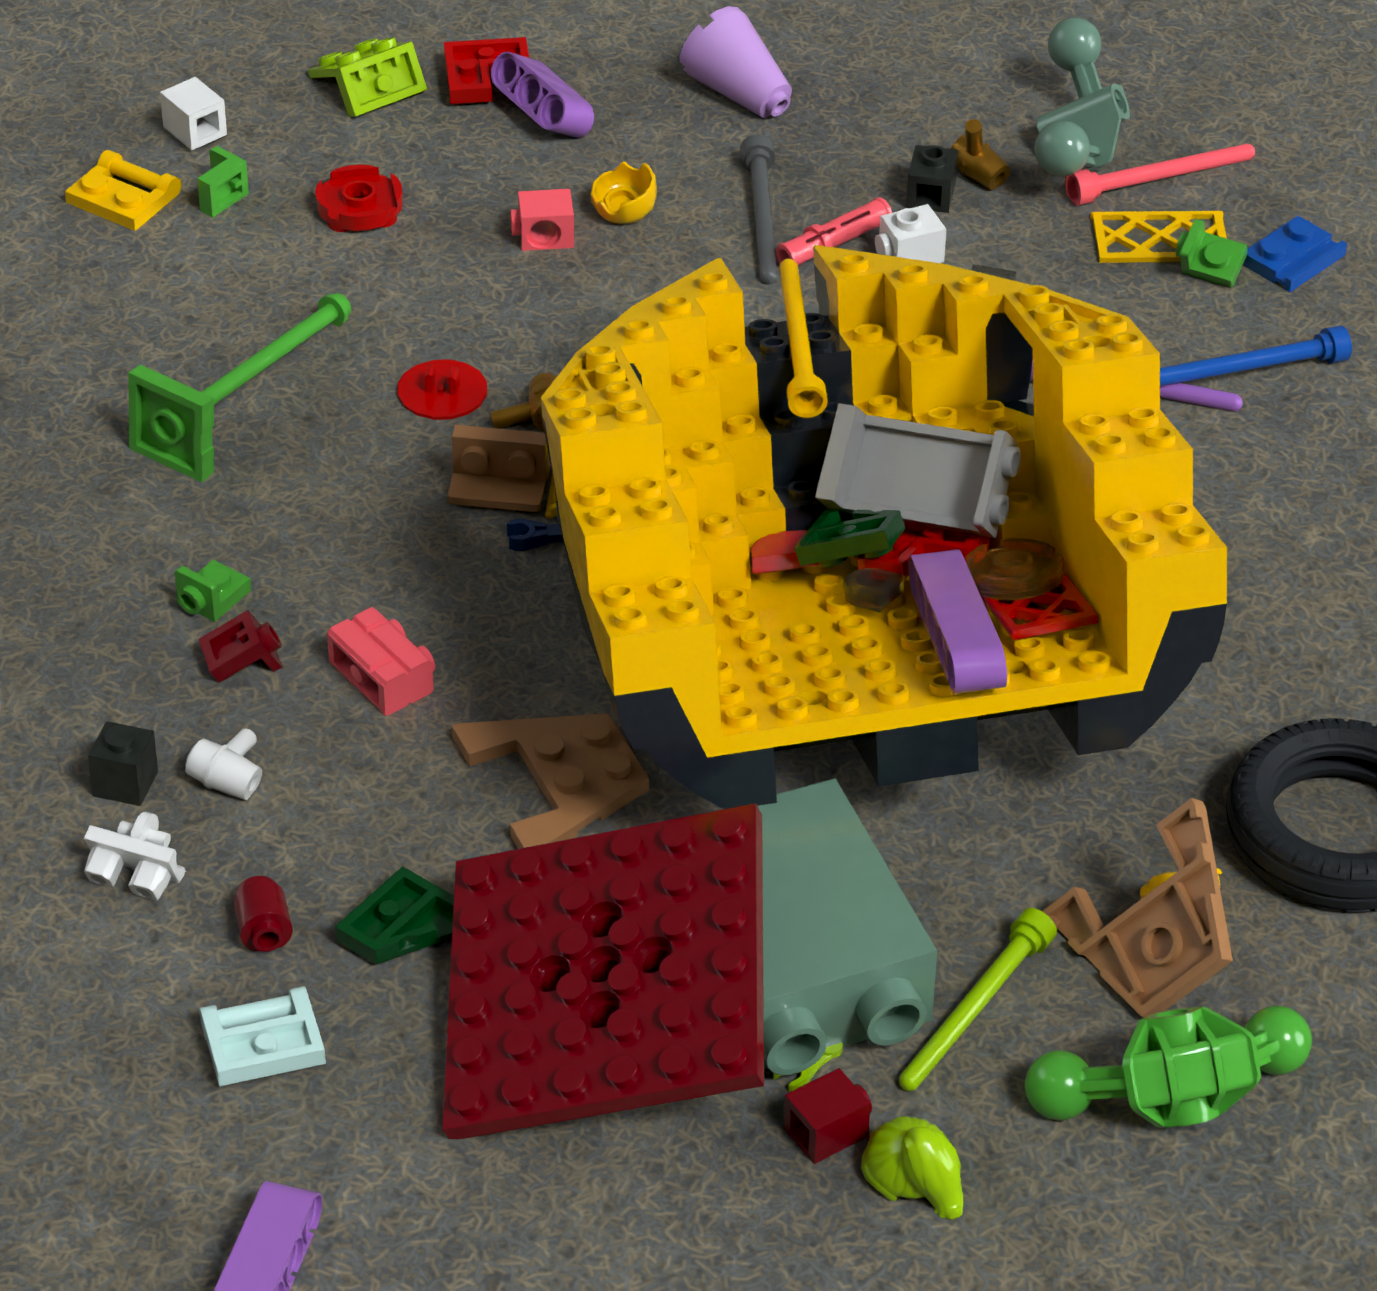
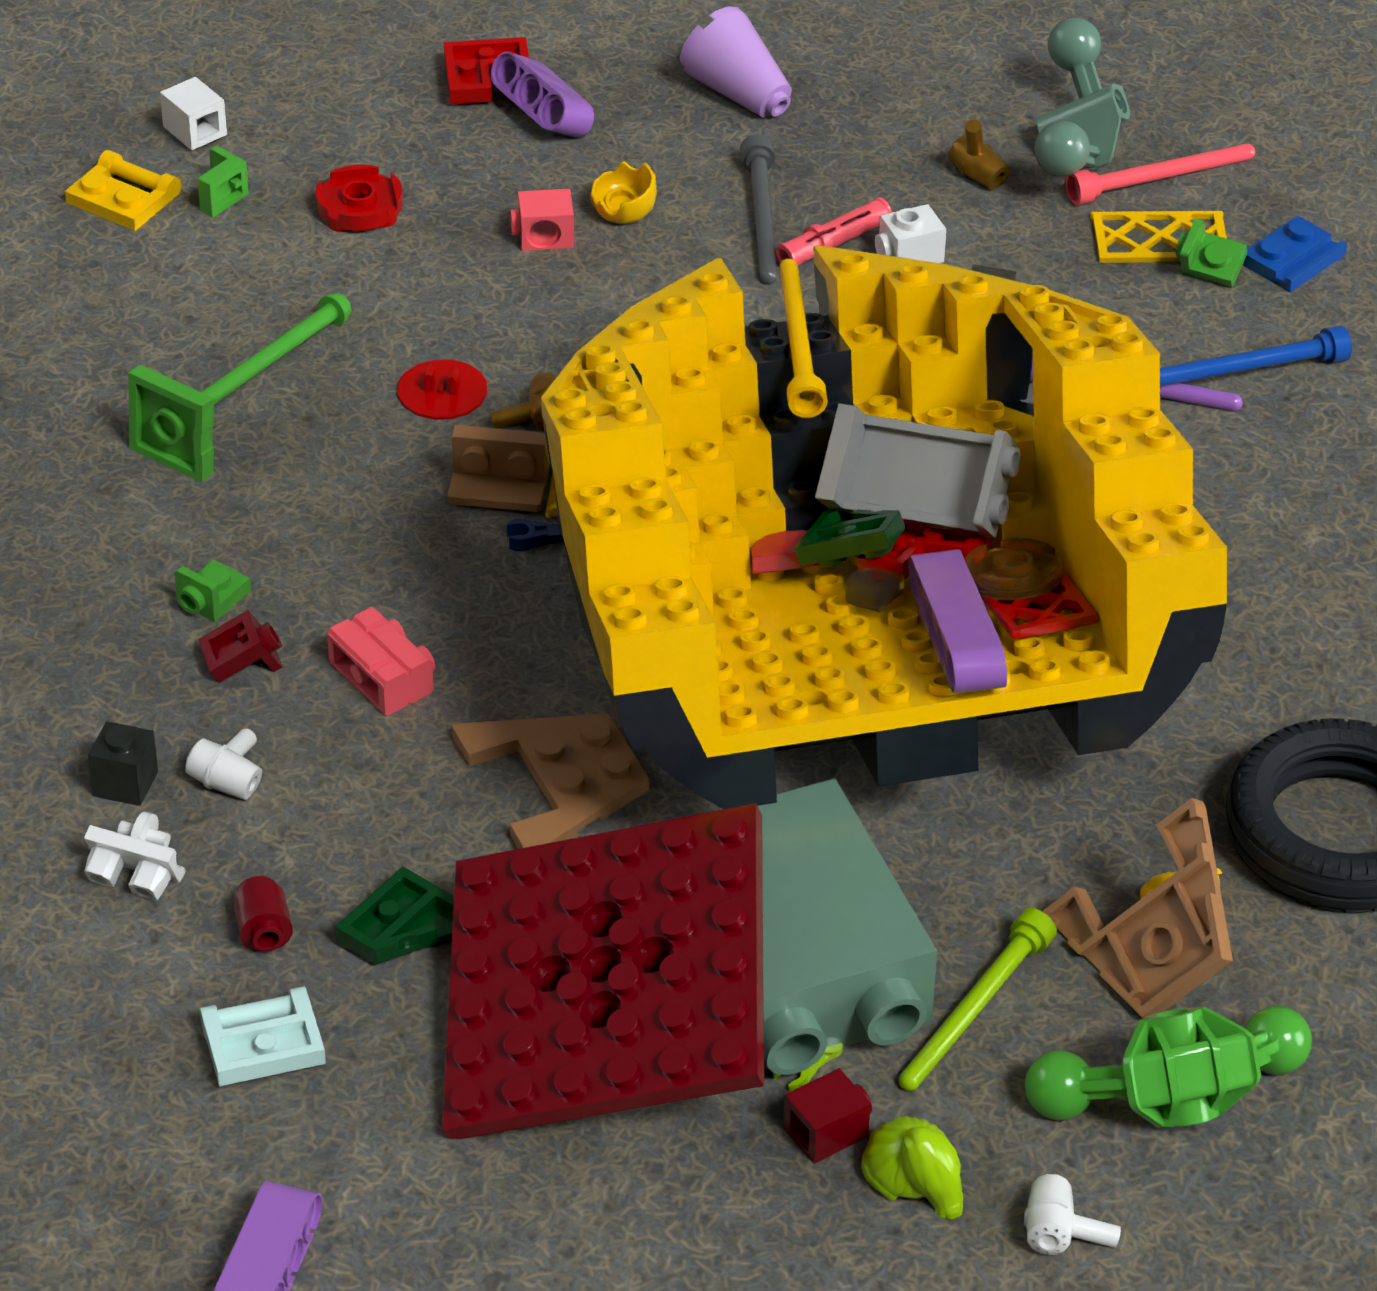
lime bracket [307,37,427,117] -> none
pearl dark grey brick [906,145,958,213] -> none
none -> white piece [1024,1174,1121,1255]

